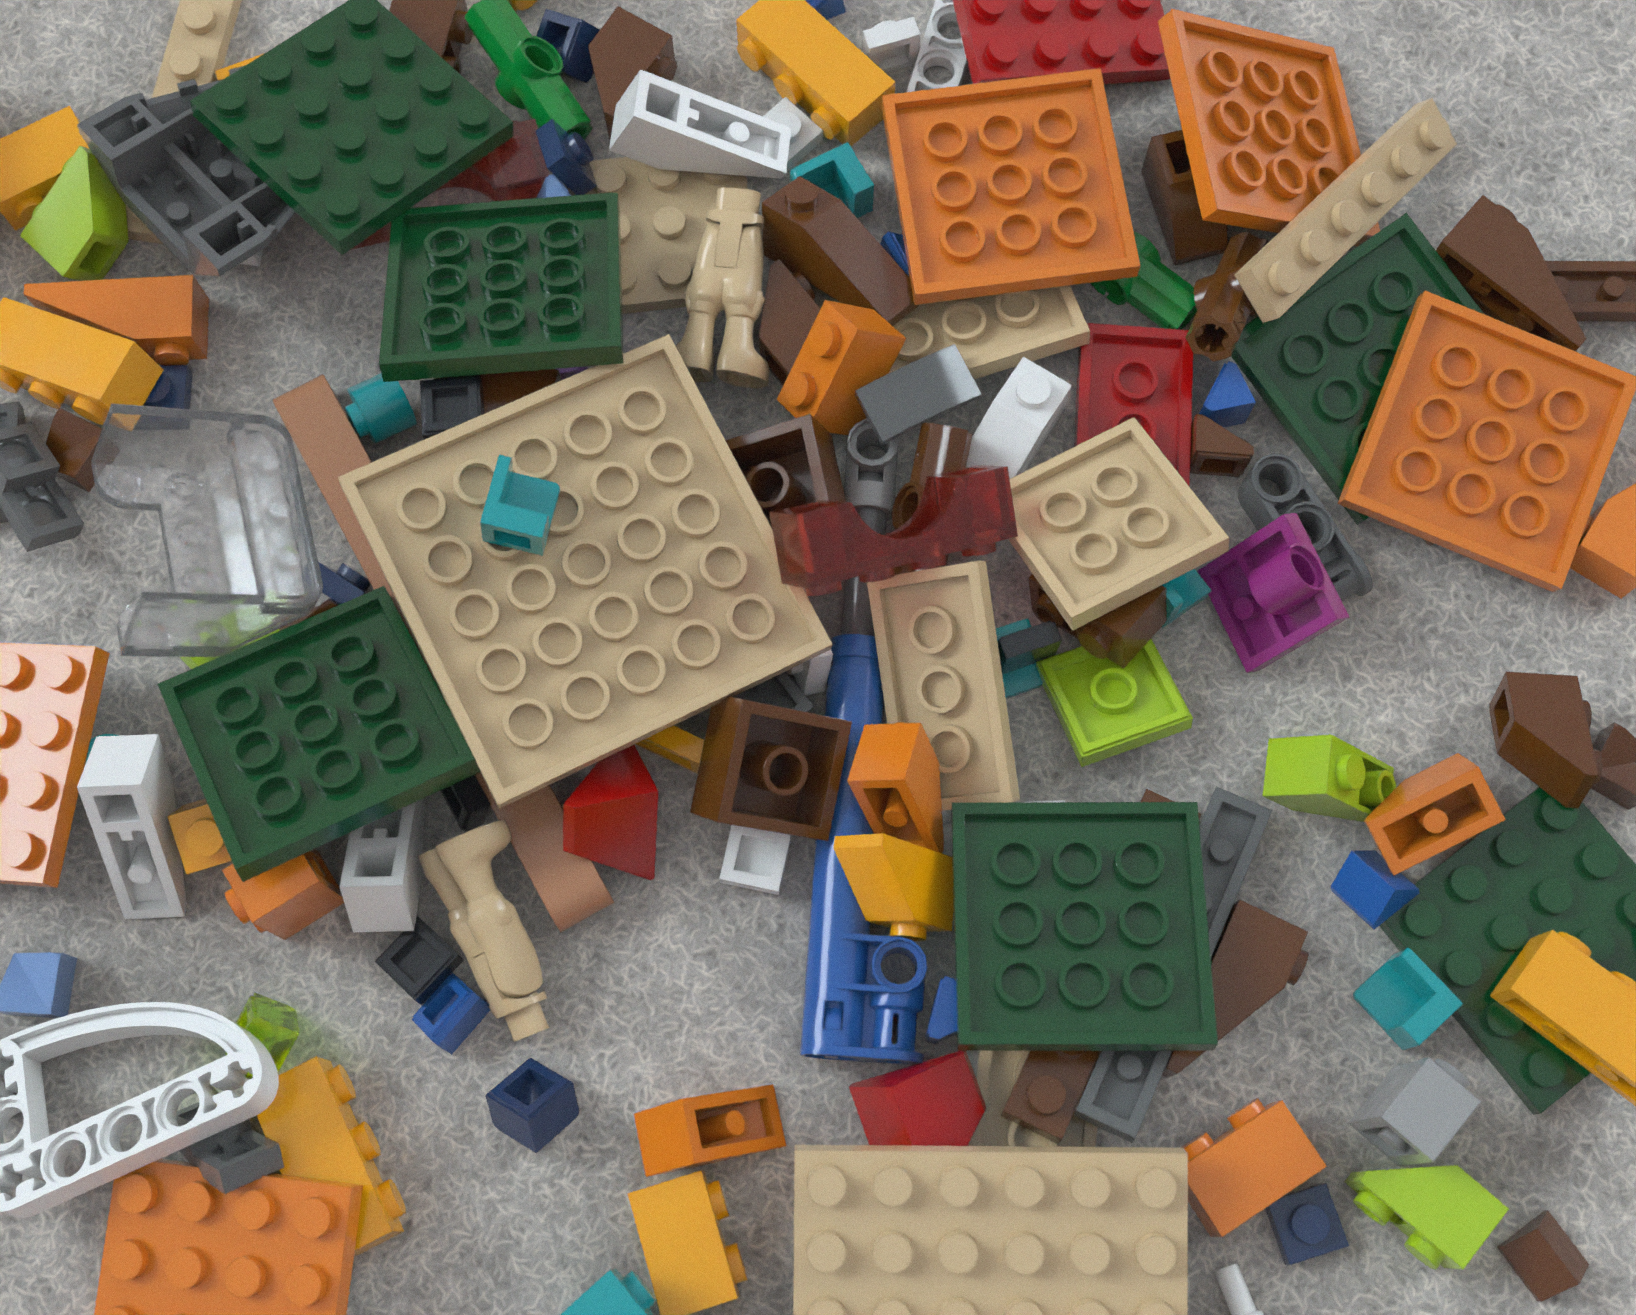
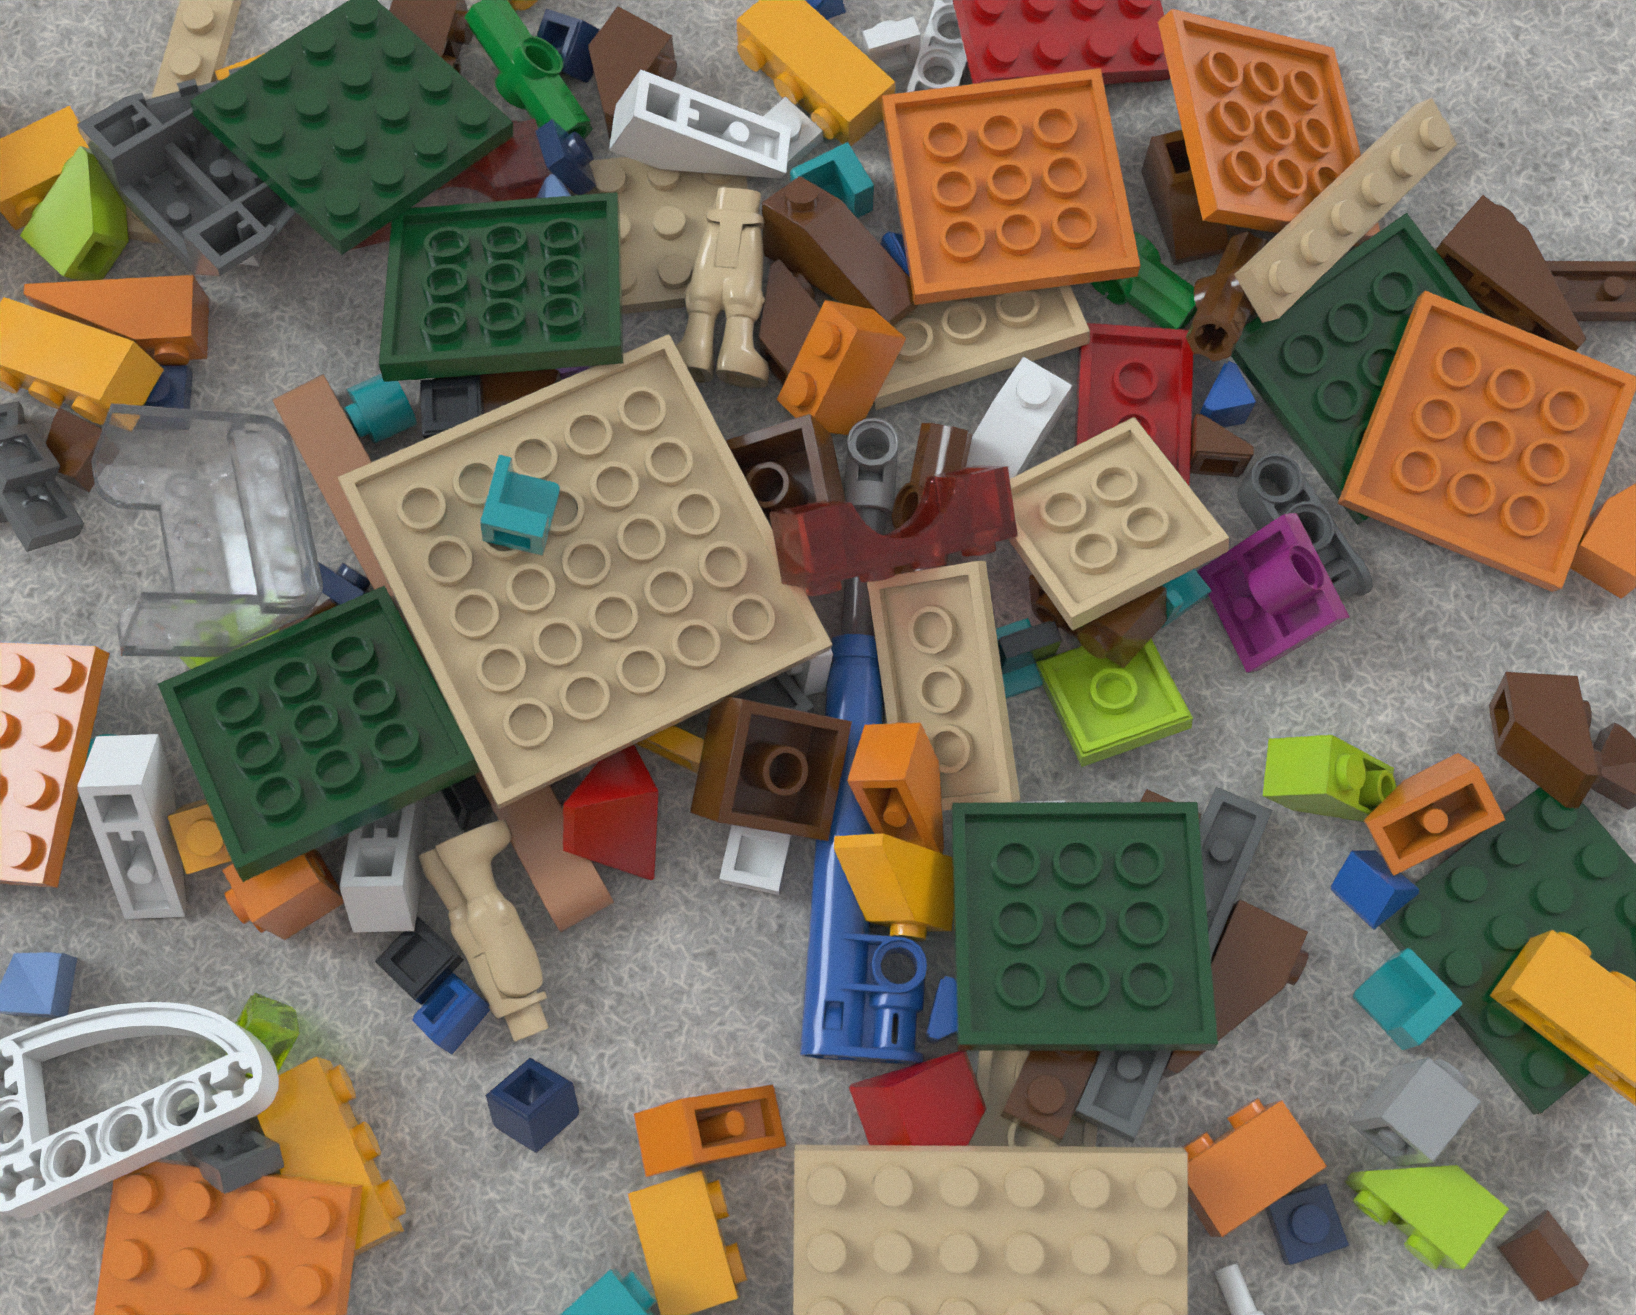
dark grey slope [855,344,982,445] -> none

